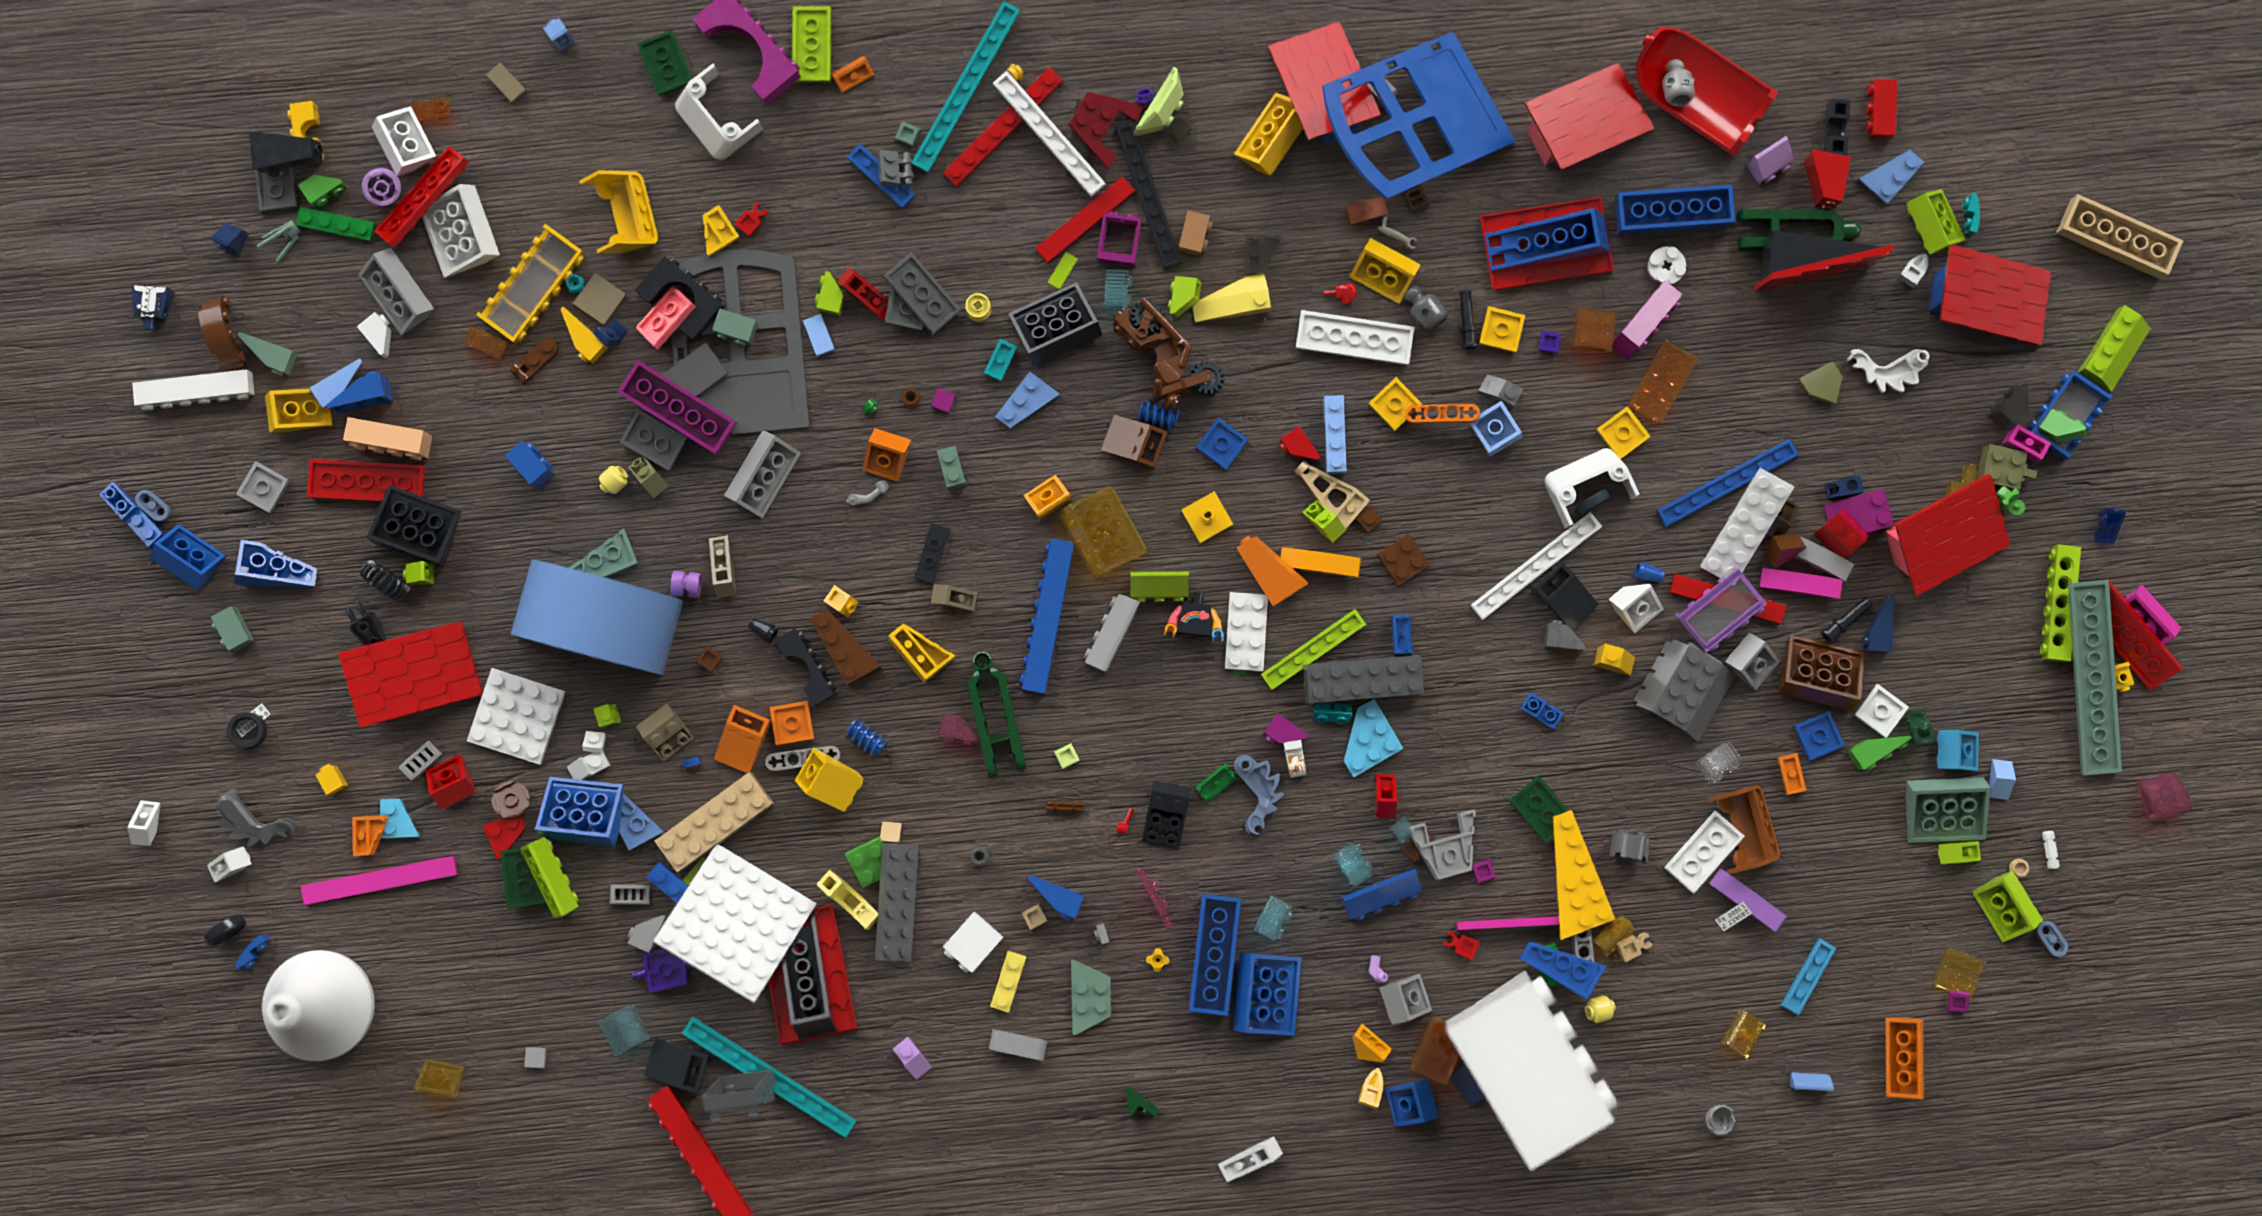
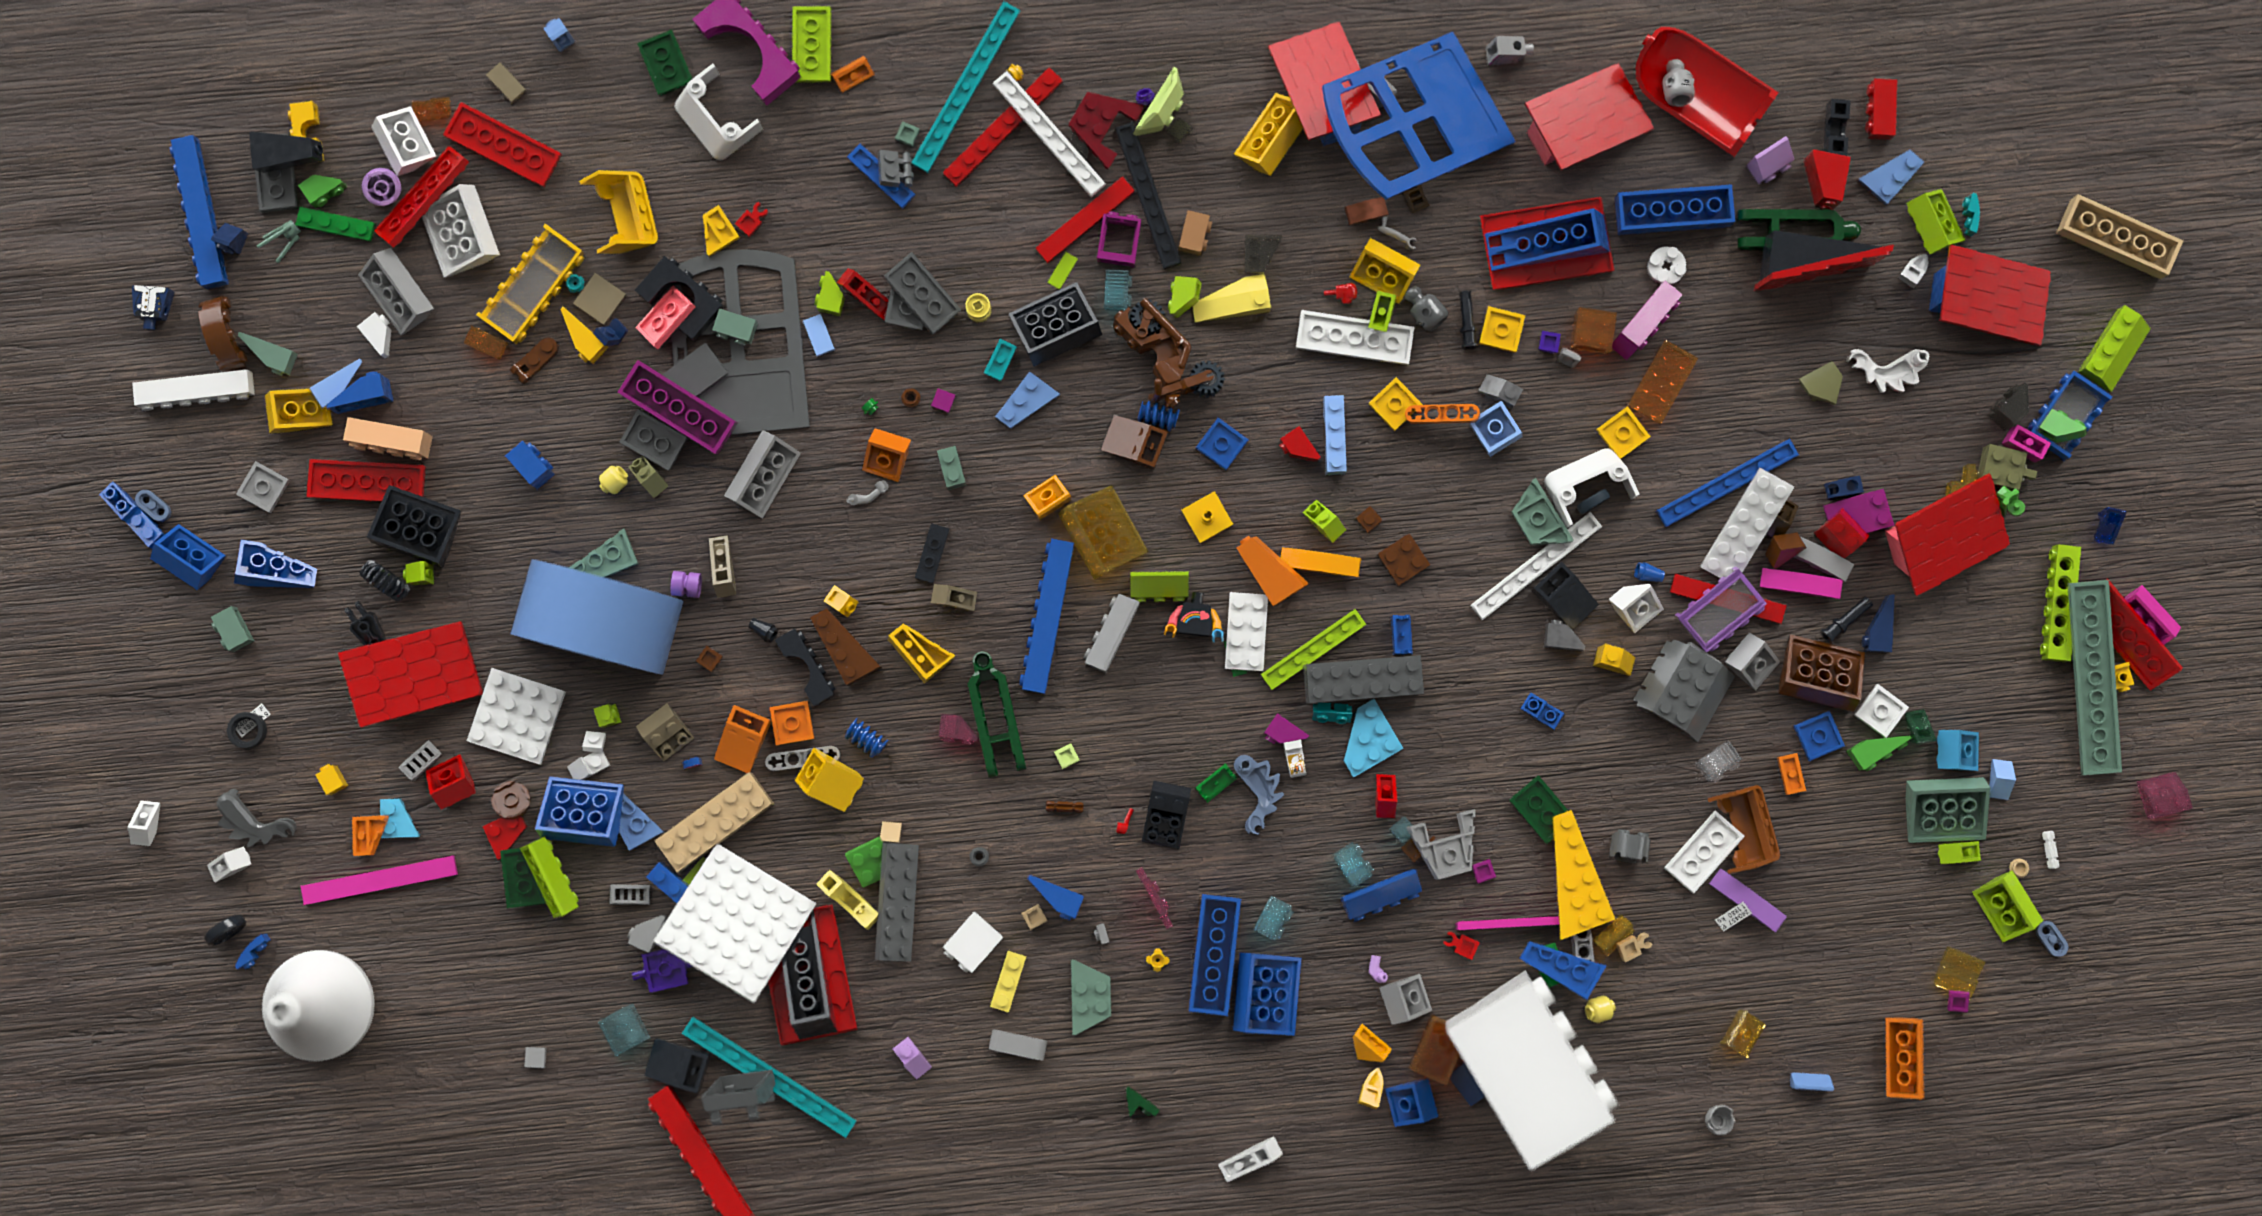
clear yellow slope [414,1059,464,1098] -> none
tan plate [1294,460,1370,528] -> none
dark azure tile [1780,938,1836,1016] -> none
none -> blue brick [170,135,229,289]
none -> red plate [443,102,562,187]
none -> lime slope [1368,291,1397,332]
none -> light grey torso [1486,36,1534,65]
none -> sand green wing [1511,478,1574,545]
none -> light grey slope [1557,348,1581,368]

